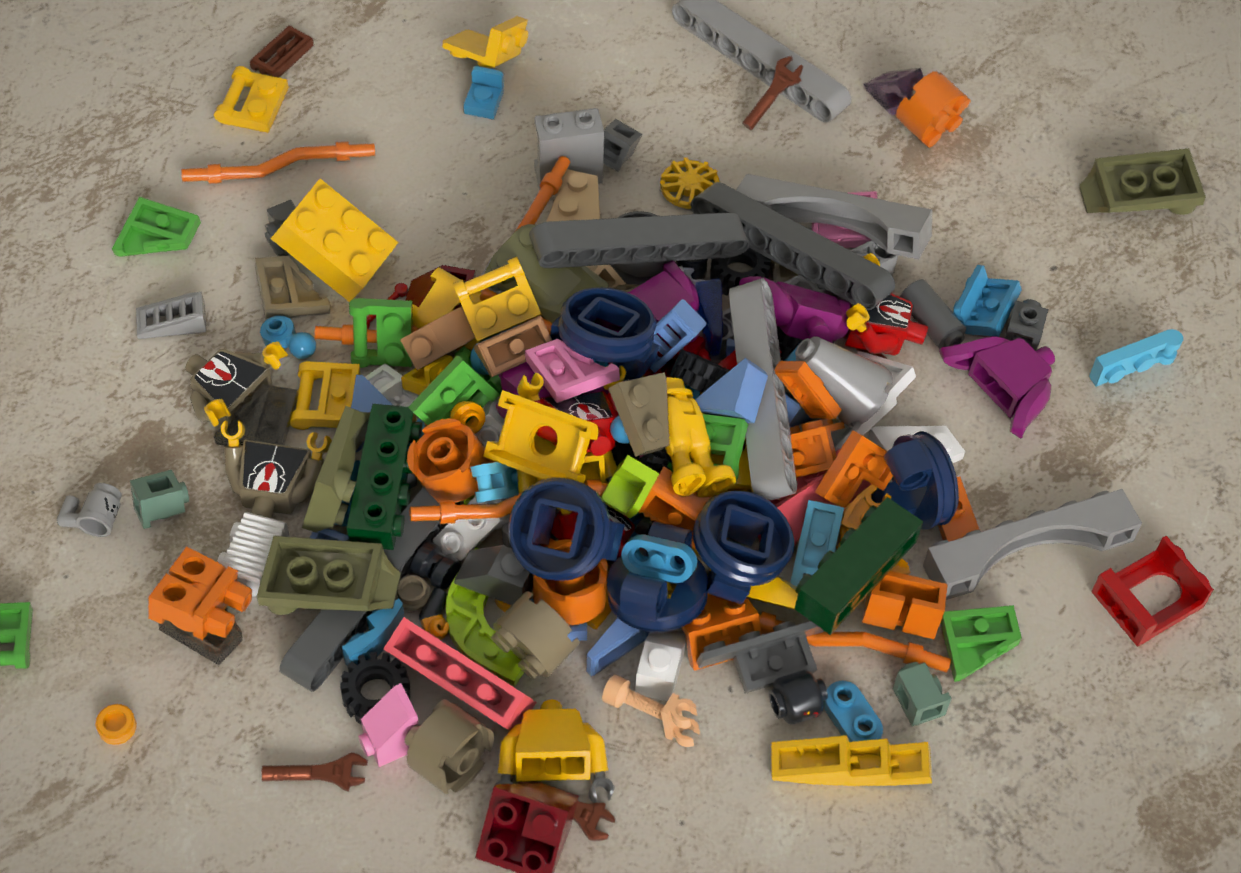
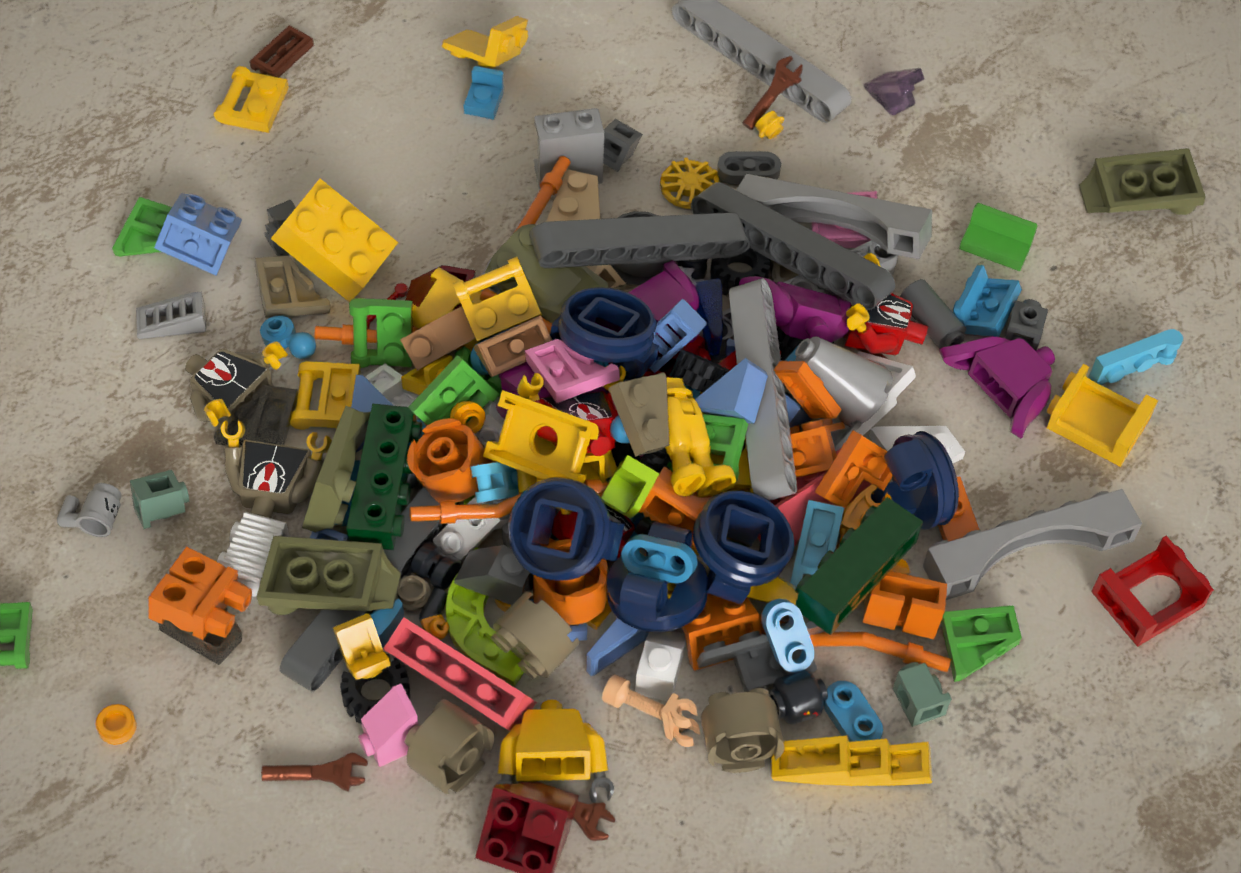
orange bar [181,141,375,184] -> none
orange brick [896,71,971,148] -> none
none -> medium blue bracket [154,193,242,275]
none -> yellow bracket [333,613,391,680]
none -> dark tan brick [701,688,784,773]
none -> dark grey plate [717,151,781,184]
none -> yellow plate [755,111,784,139]
none -> plate [761,599,815,673]
none -> bright green panel [959,203,1038,271]
none -> yellow panel [1046,364,1158,467]

